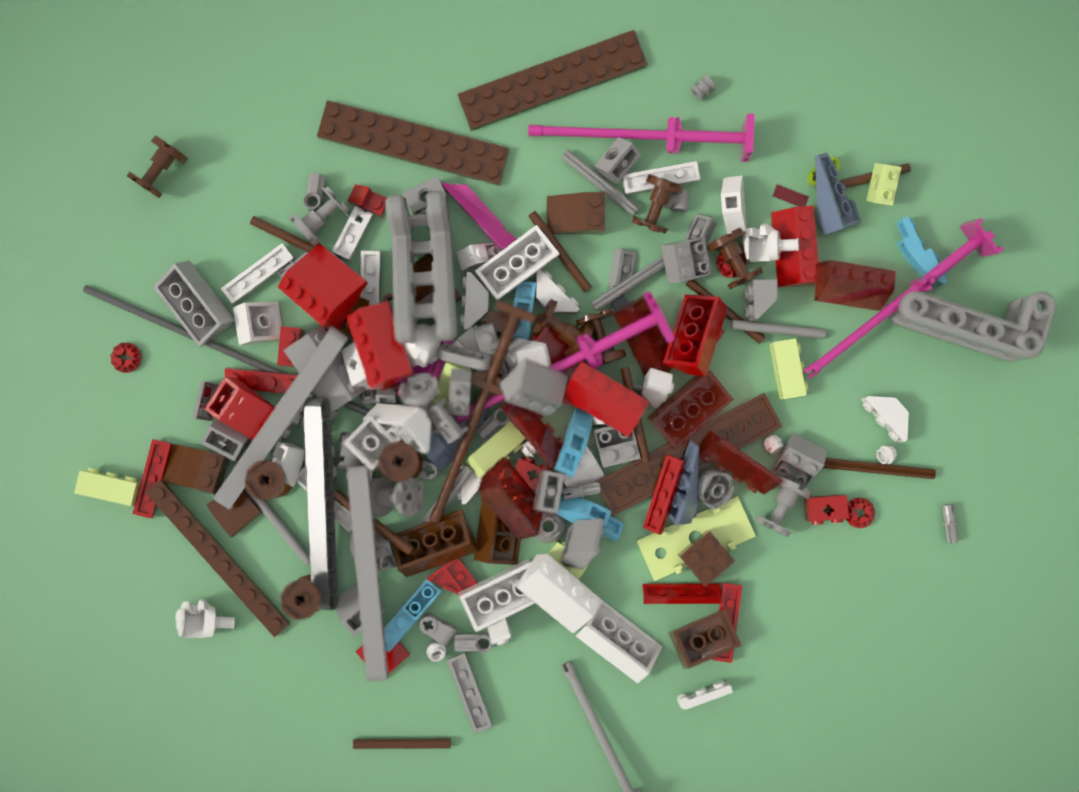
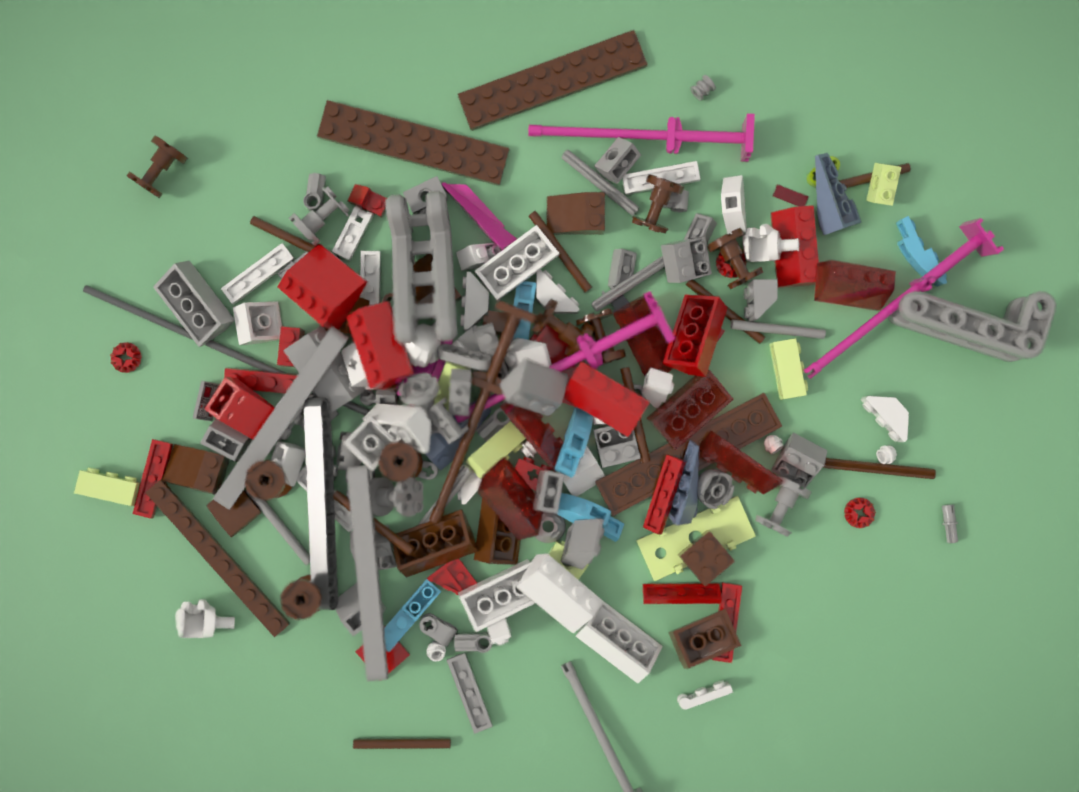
light grey axle [561,482,601,501] -> none
red brick [804,494,849,525] -> none

